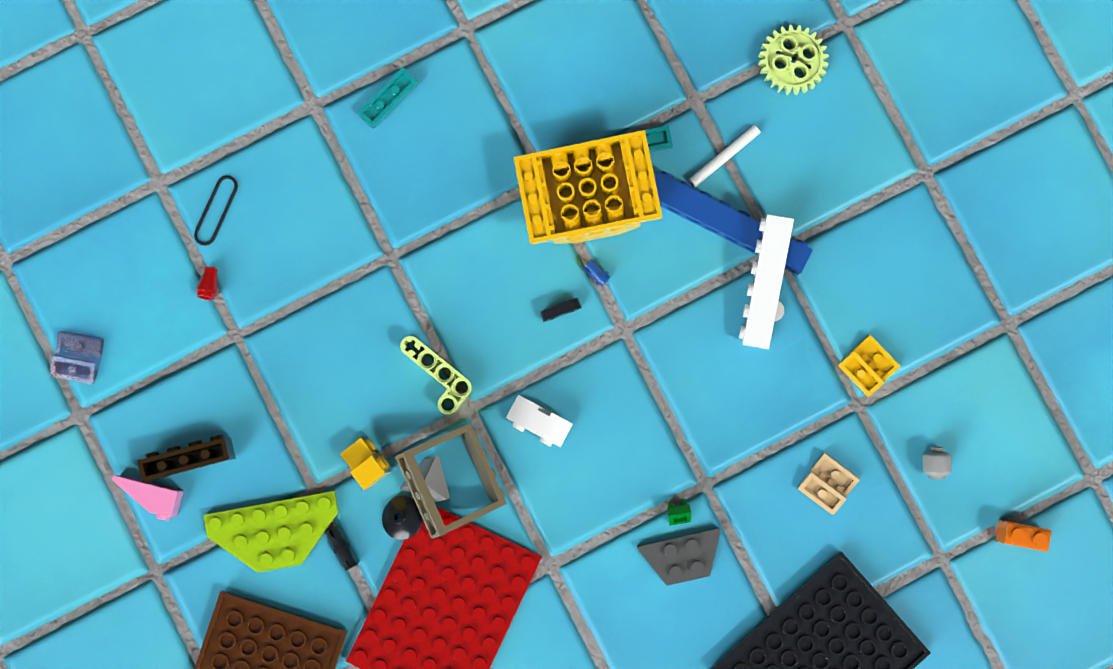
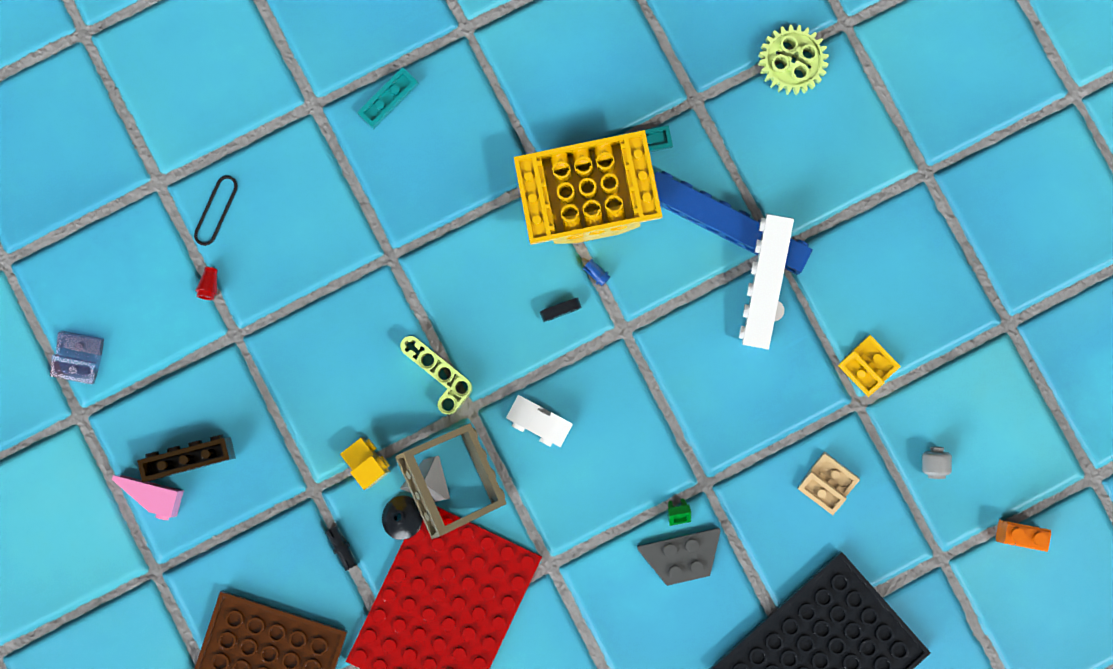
lime plate [203,491,339,573] -> none
white piece [688,125,761,187] -> none

